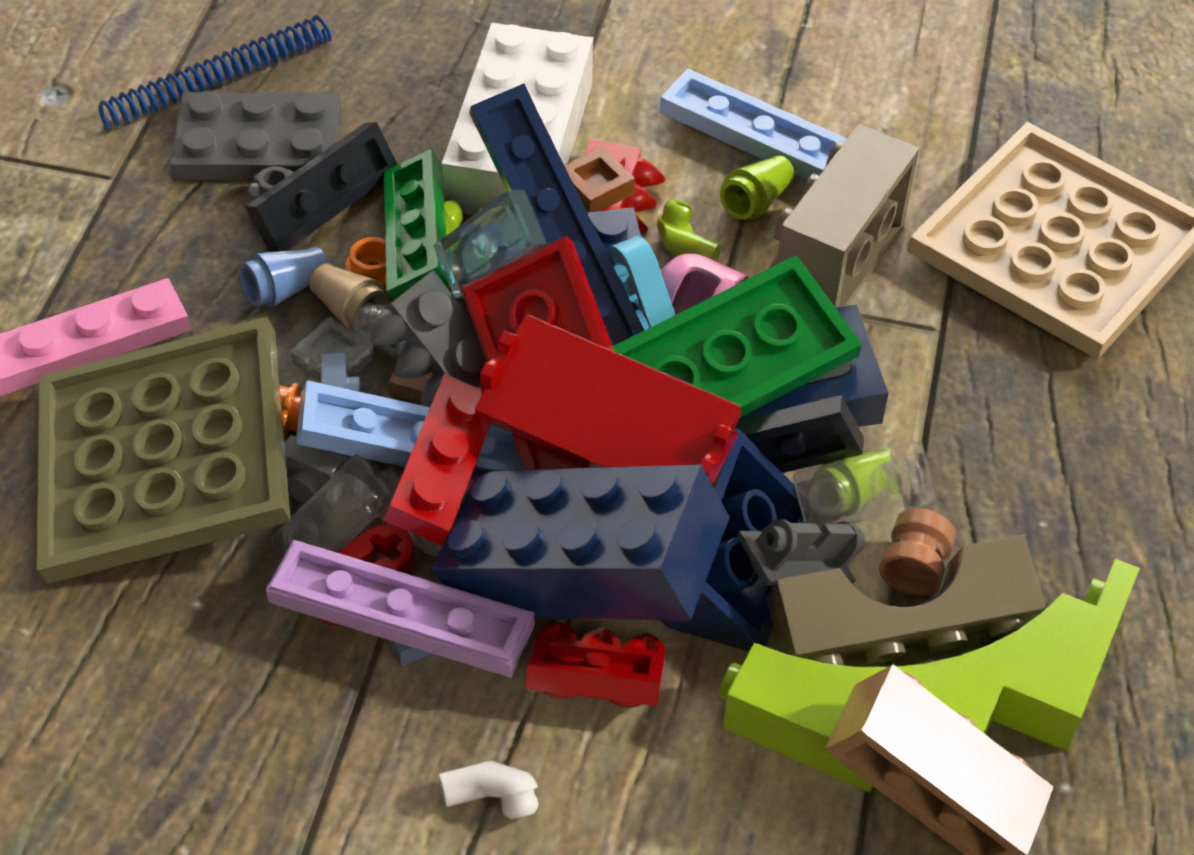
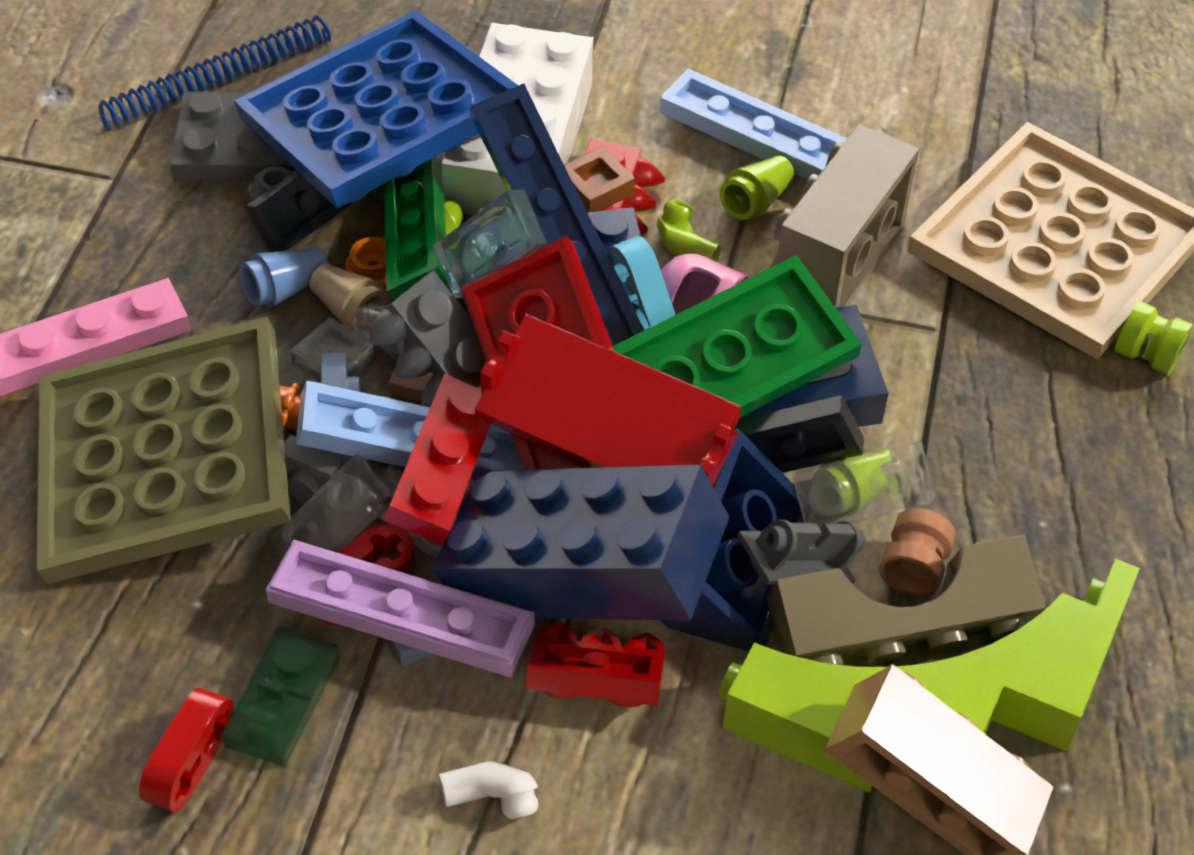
none -> red beam [139,688,234,813]
none -> clear green plate [221,626,340,767]
none -> blue plate [234,10,519,208]
none -> lime wheel [1114,301,1194,376]

